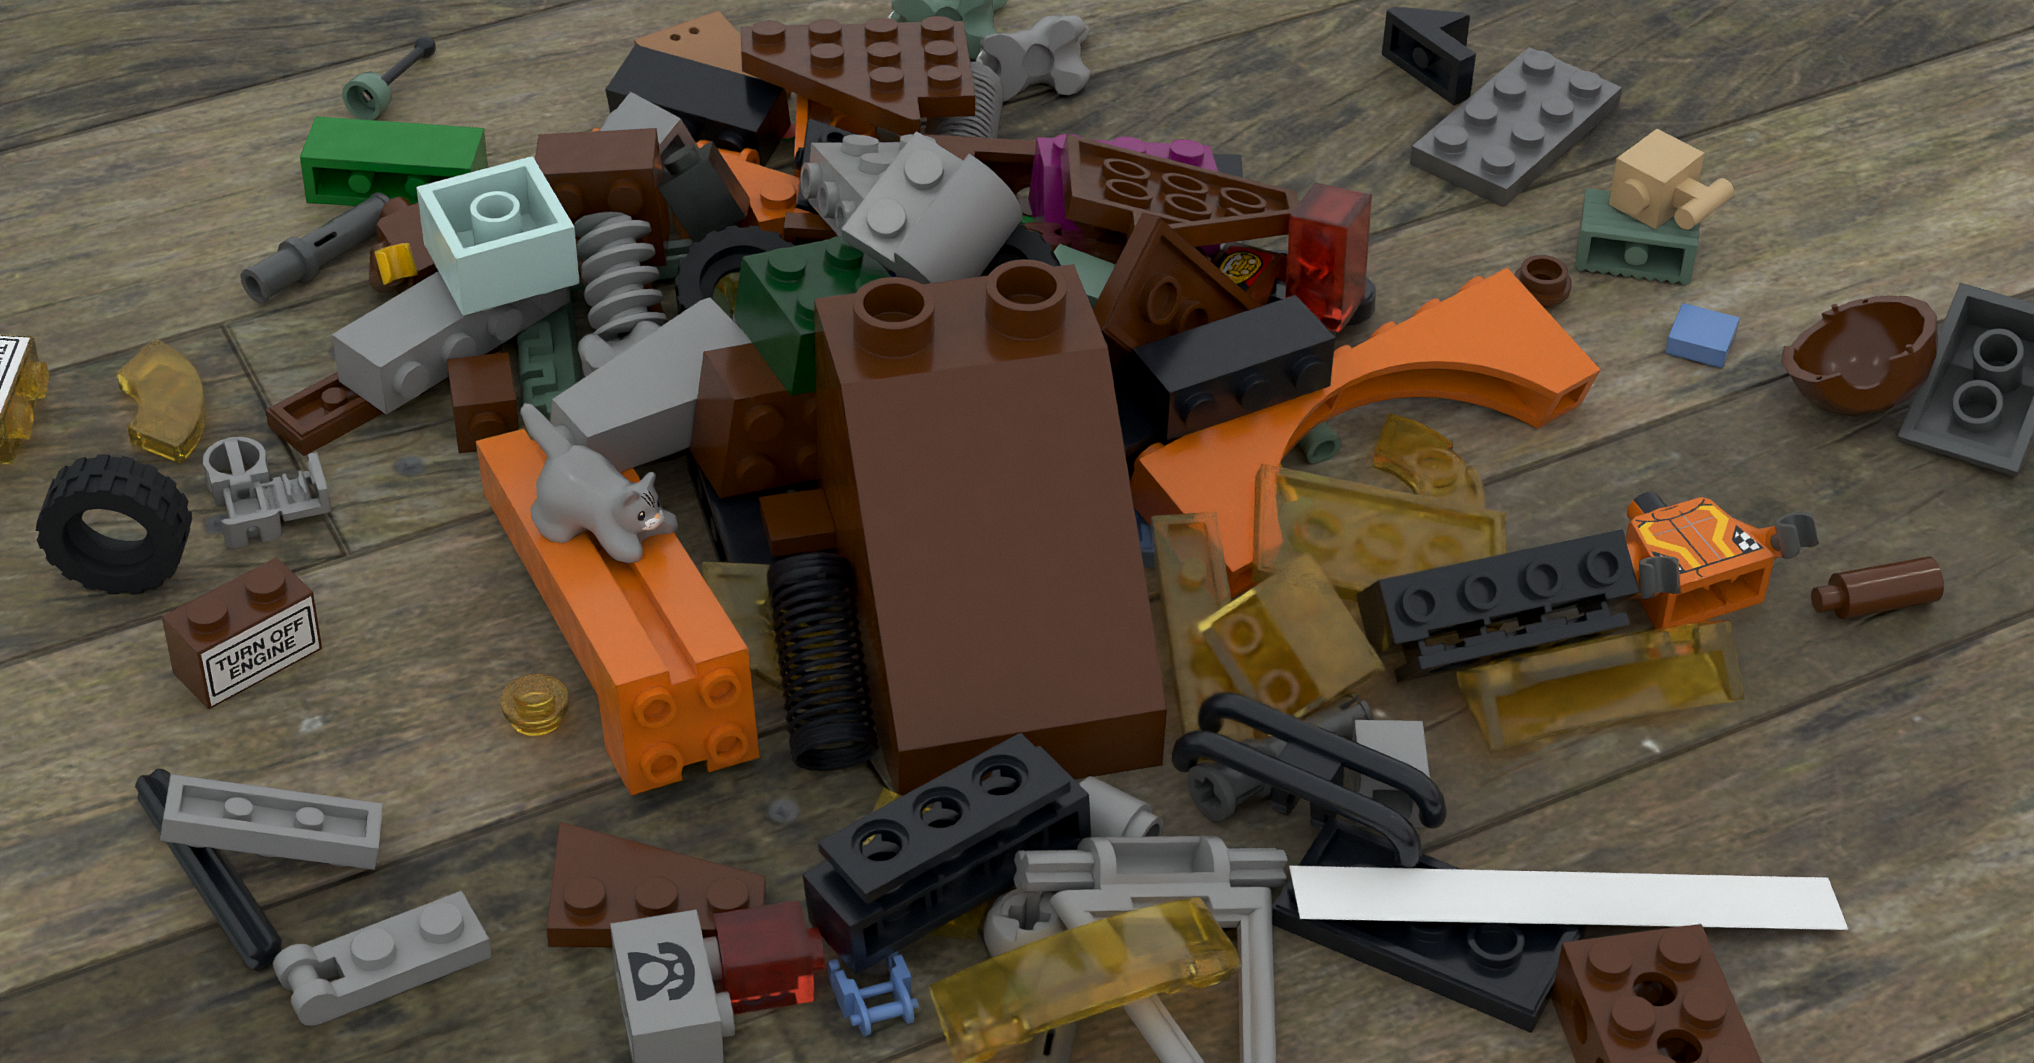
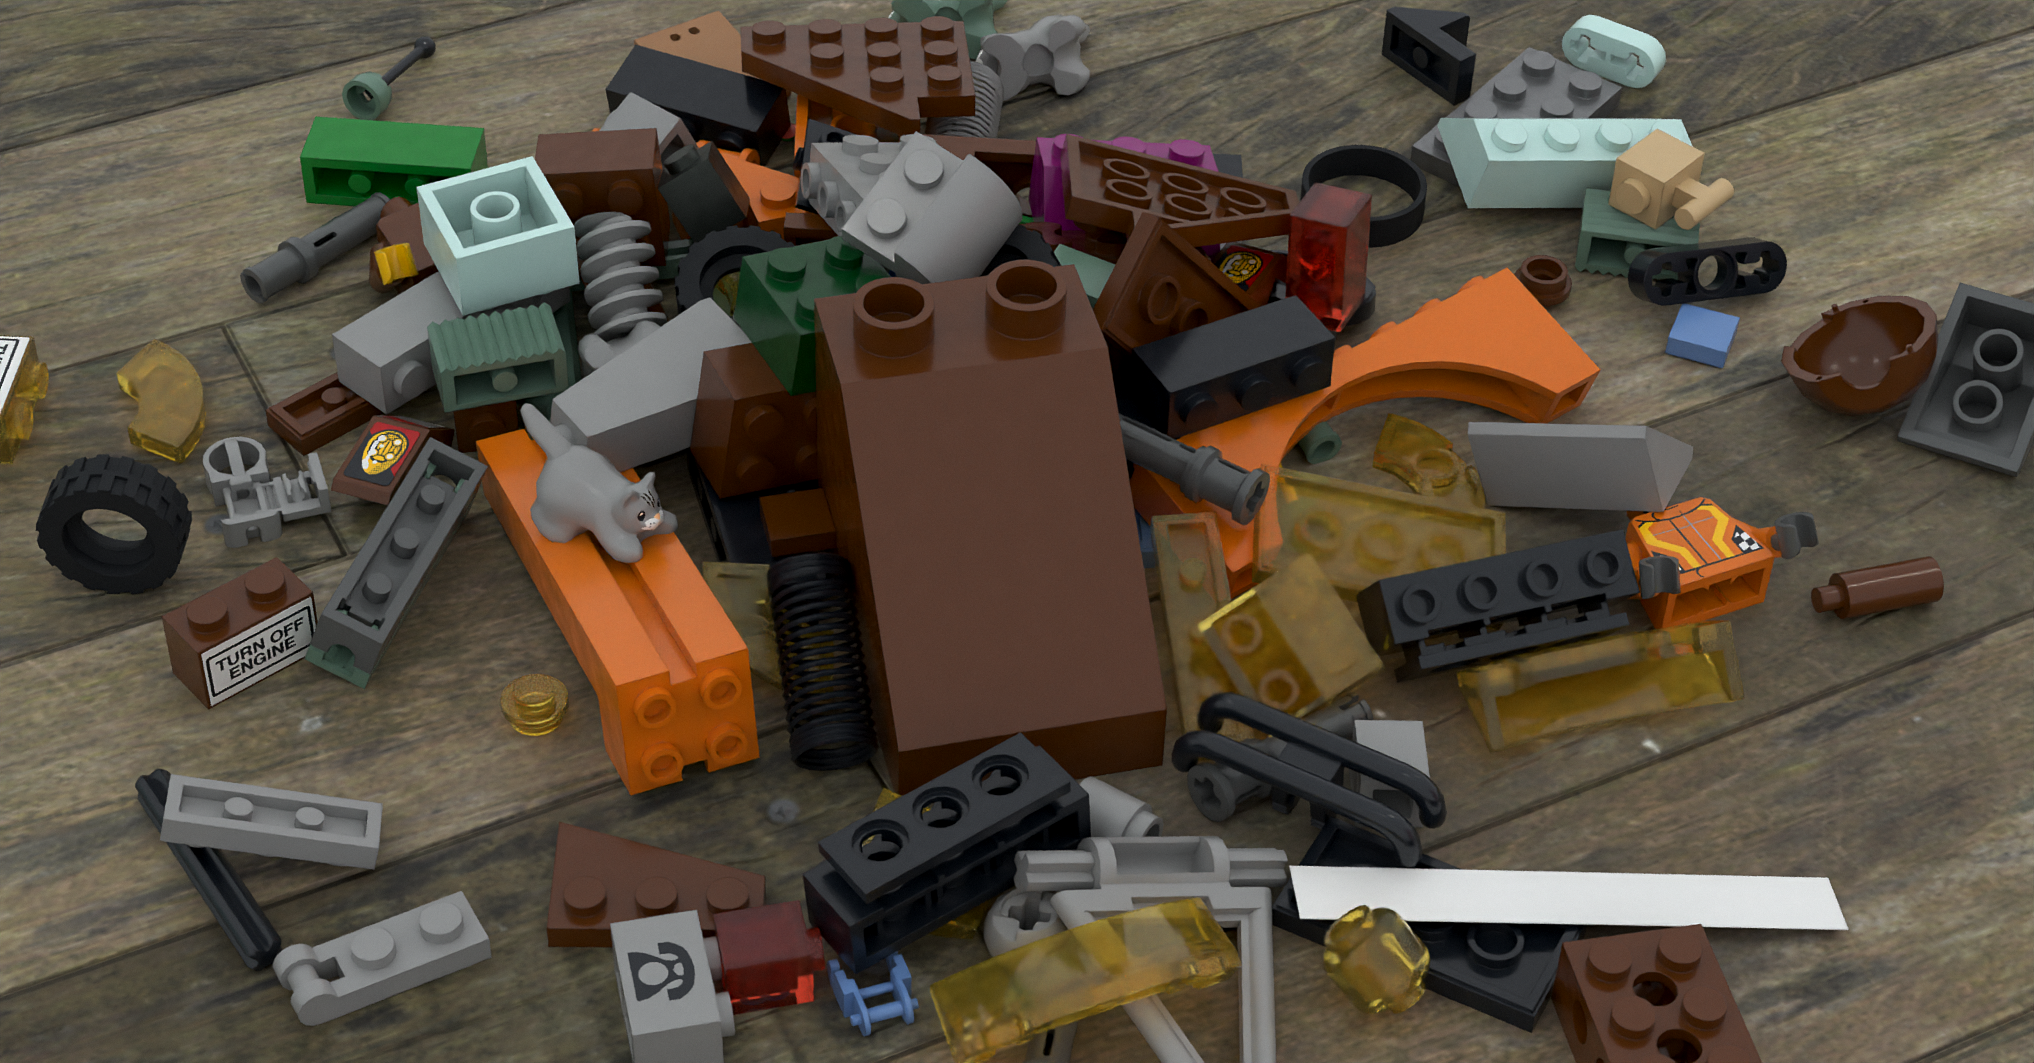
none -> dark grey piece [305,437,488,689]
none -> slope [331,415,455,505]
none -> sand green brick [427,302,569,413]
none -> dark grey pin [1119,413,1270,526]
none -> black tyre [1300,145,1427,248]
none -> clear yellow head [1323,905,1431,1014]
none -> light aqua slope [1437,118,1693,208]
none -> light grey slope [1468,422,1693,512]
none -> light aqua beam [1562,15,1666,88]
none -> black beam [1628,237,1787,306]

